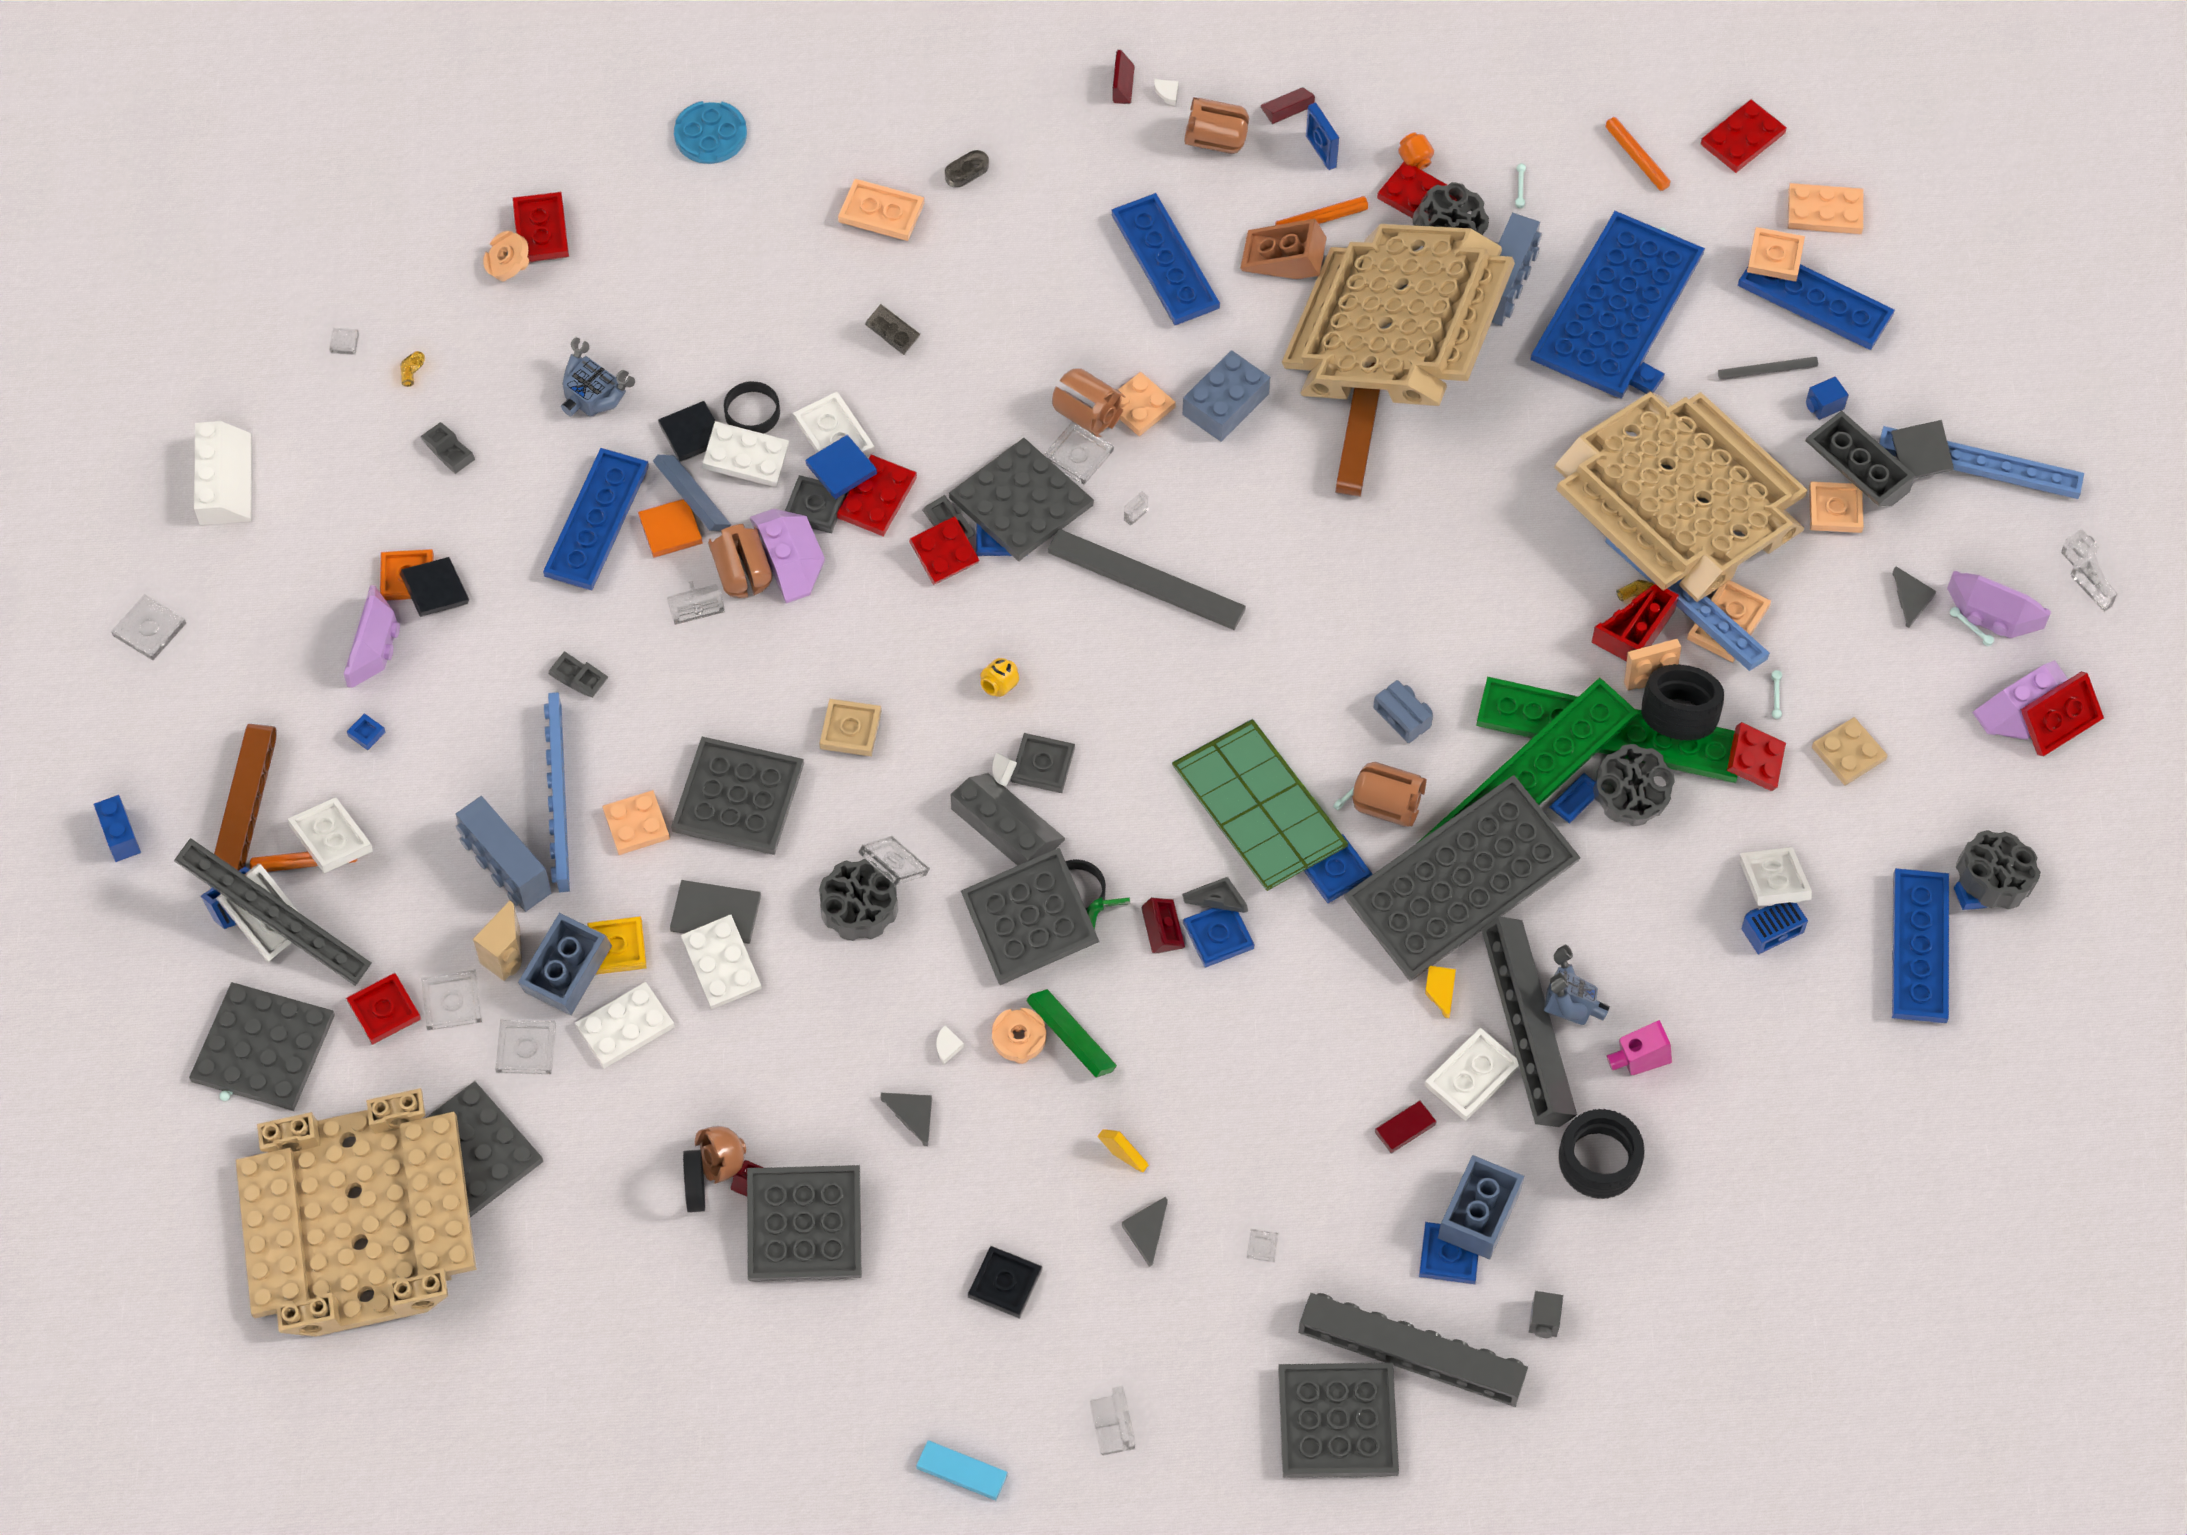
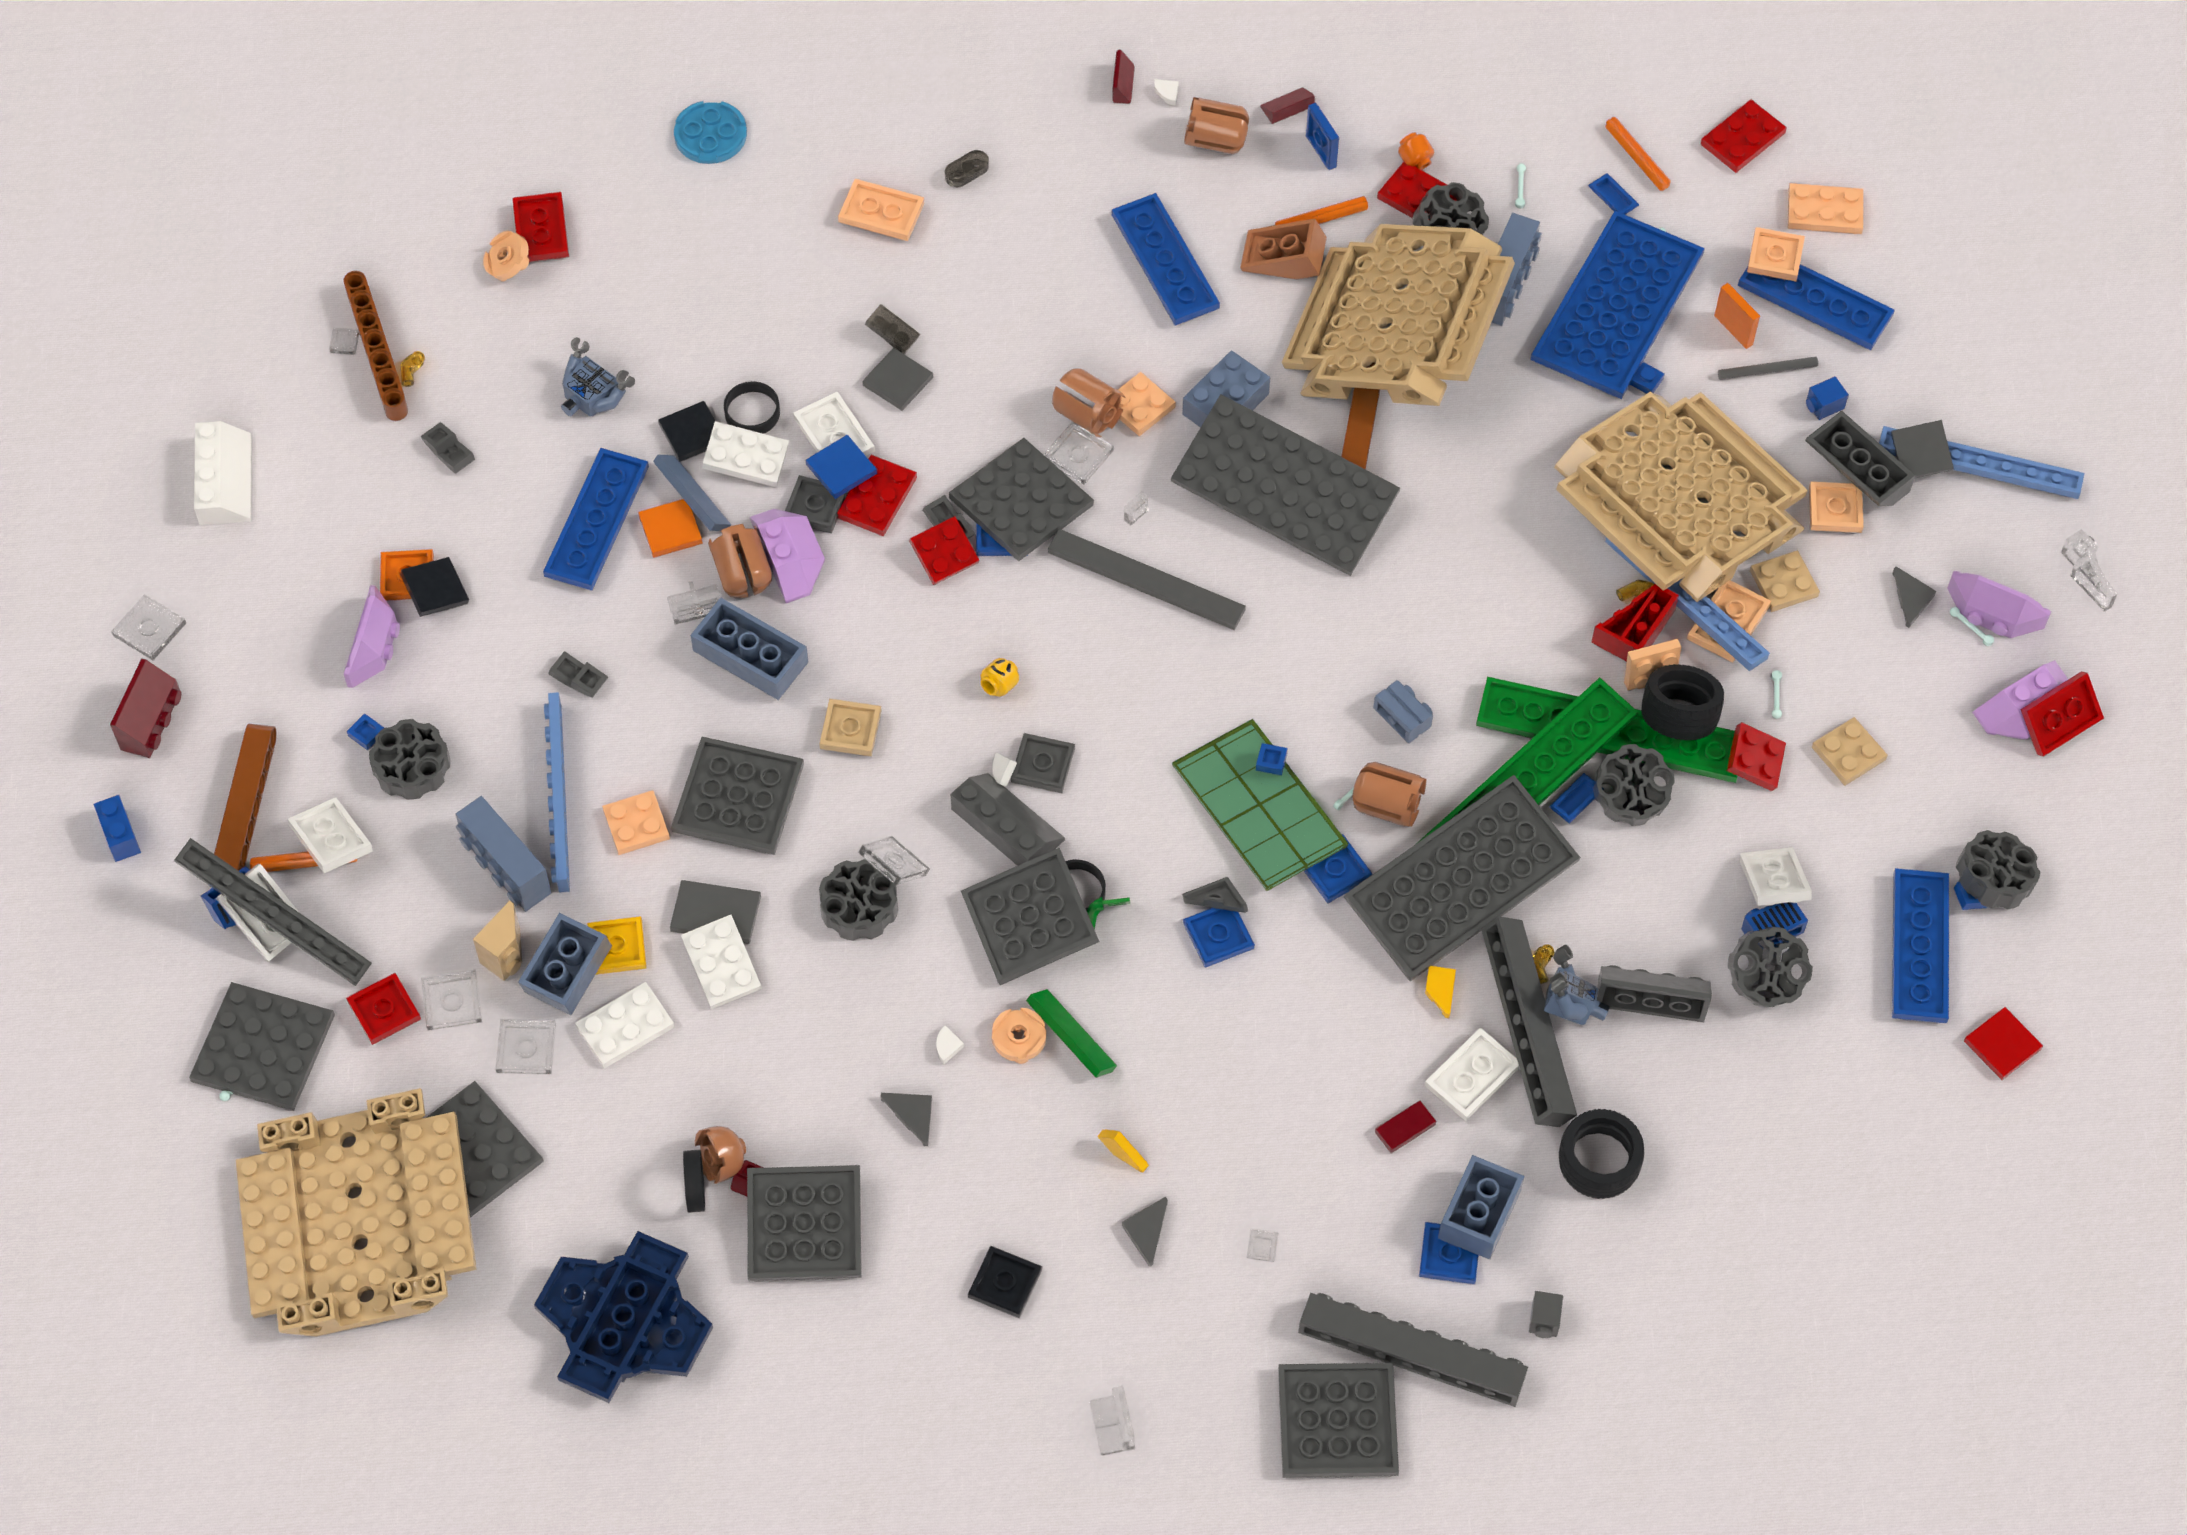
medium azure tile [916,1440,1008,1501] -> none
dark red slope [1142,897,1185,953] -> none
dark pink torso [1606,1020,1672,1075] -> none
none -> dark red slope [110,658,182,758]
none -> dark orange beam [343,271,408,421]
none -> dark grey connector [369,719,450,800]
none -> dark blue plate [534,1231,713,1403]
none -> sand blue brick [690,598,808,700]
none -> dark grey tile [862,348,933,411]
none -> dark grey plate [1171,394,1400,576]
none -> blue plate [1256,743,1288,776]
none -> clear yellow arm [1532,944,1555,984]
none -> blue tile [1589,173,1639,215]
none -> dark grey slope [1597,965,1712,1022]
none -> orange tile [1714,283,1760,349]
none -> dark grey connector [1728,927,1813,1007]
none -> tan plate [1750,550,1820,612]
none -> red tile [1964,1007,2043,1080]

